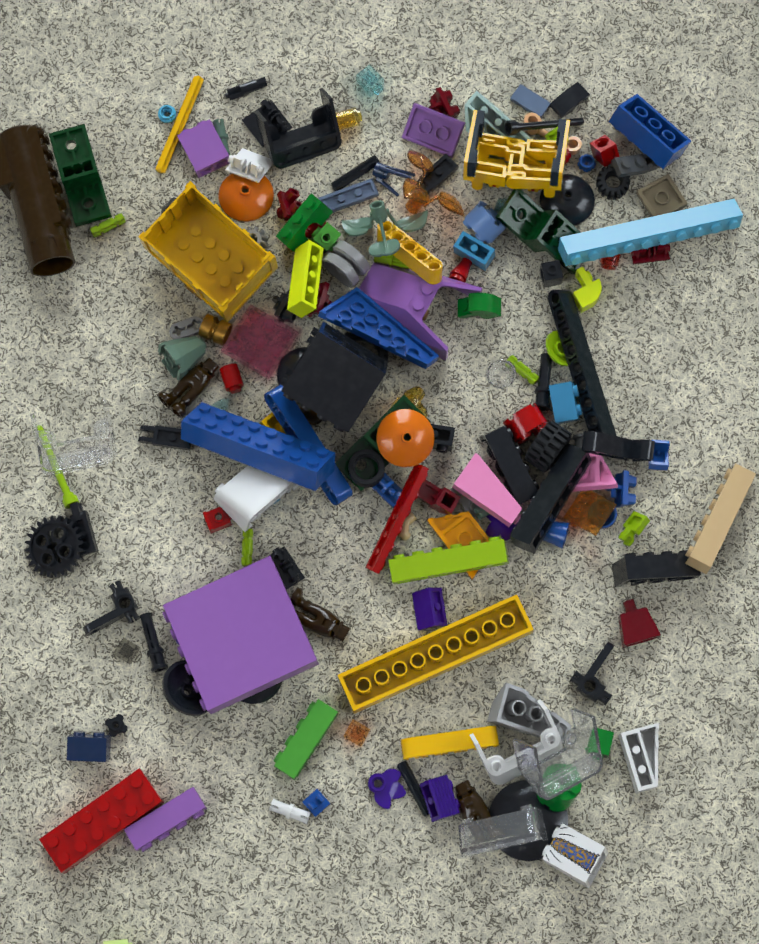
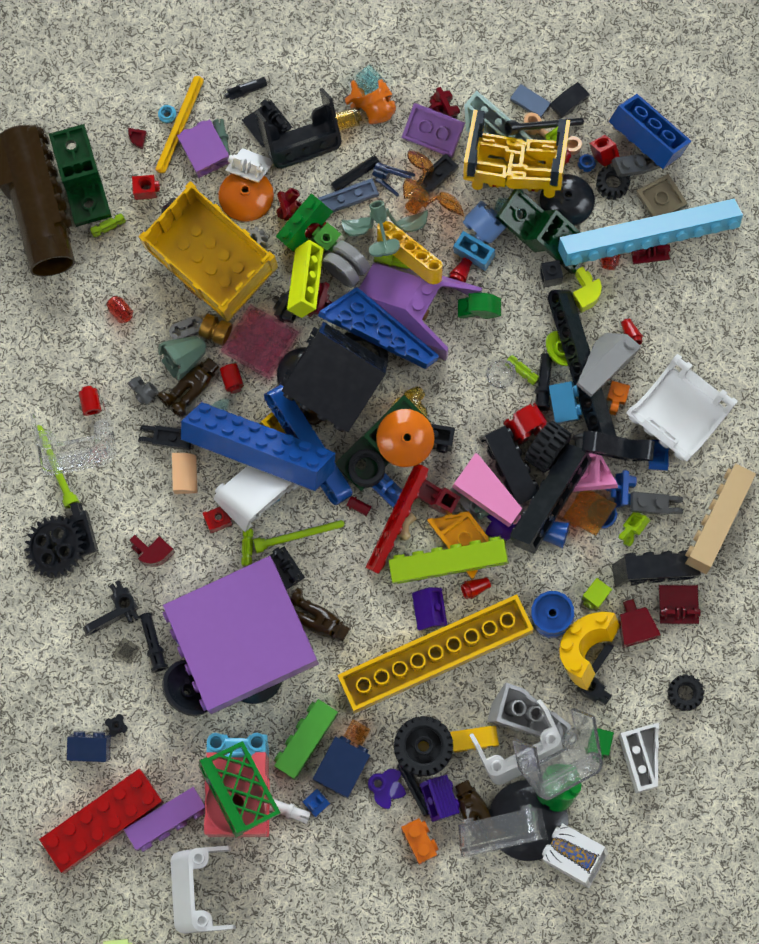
none -> red brick [78,386,102,416]
none -> clear red brick [106,295,133,323]
none -> dark grey plate [127,376,159,405]
none -> dark red tile [128,128,147,149]
none -> dark red brick [129,535,175,567]
none -> red brick [132,174,160,200]
none -> white windscreen [171,846,236,934]
none -> light nougat brick [172,453,198,494]
none -> green fence [198,741,281,838]
none -> coral piece [204,733,270,838]
none -> lime piece [253,520,344,554]
none -> dark blue panel [313,736,371,799]
none -> orange piece [345,79,396,124]
none -> dark red pin [346,496,372,517]
none -> black wheel [394,716,453,777]
none -> orange brick [401,818,439,865]
none -> red cone [461,577,491,599]
none -> blue wheel [531,591,574,638]
none -> yellow brick [559,612,620,690]
none -> light grey wedge [576,333,641,397]
none -> lime brick [581,578,612,611]
none -> orange plate [606,381,630,416]
none -> red cone [621,319,643,345]
none -> white hinge [627,354,738,461]
none -> dark grey hinge [631,492,683,515]
none -> dark red hinge [659,585,701,624]
none -> black tyre [667,674,705,711]

